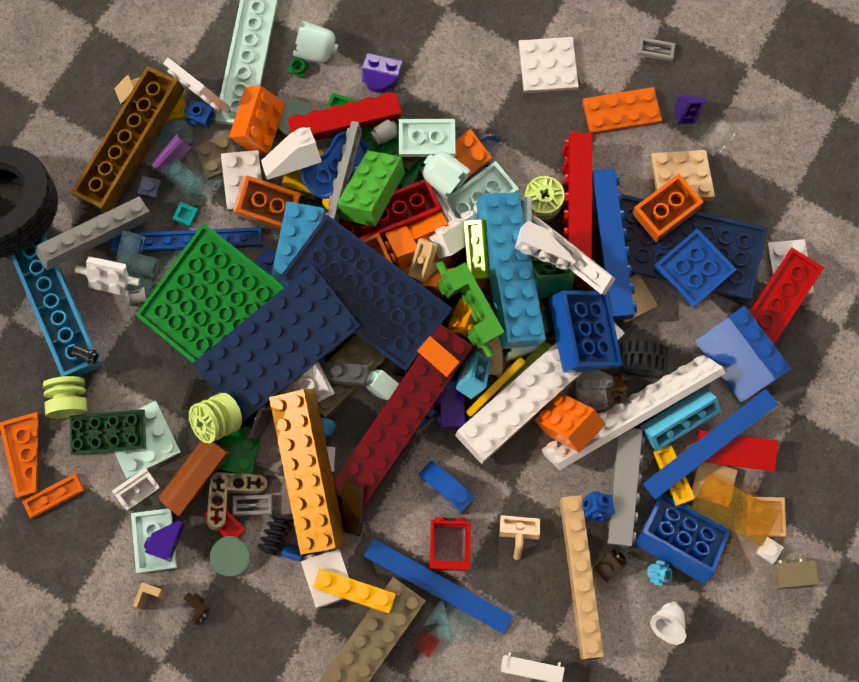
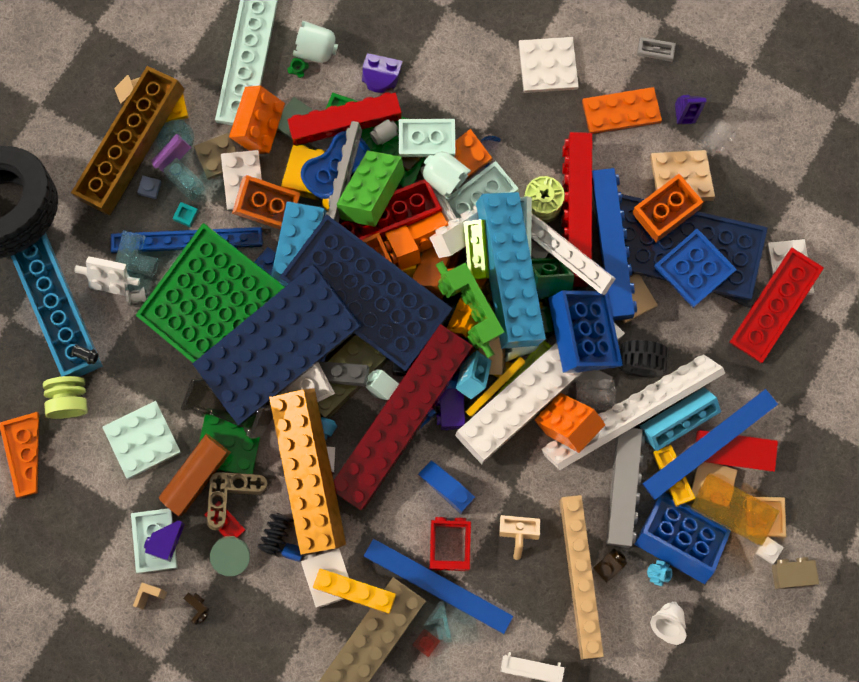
orange tile [22,473,85,519] -> none
light grey brick [37,196,149,270] -> none
dark green tile [70,409,147,455] -> none
white hinge [112,468,160,511] -> none
white plate [163,58,231,113] -> none
blue brick [184,99,215,129] -> none
yellowish green wheel [189,393,242,443] -> none
light grey tile [233,495,273,516] -> none
white slope [261,127,322,180] -> none
dark brown tile [342,481,364,536] -> none
tan slope [408,238,439,282] -> none
orange tile [417,336,460,377] -> none
white slope [515,221,575,270] -> none
blue brick [582,491,615,522] -> none
dark brown bracket [606,373,629,406] -> none
slope [695,306,791,402] -> none

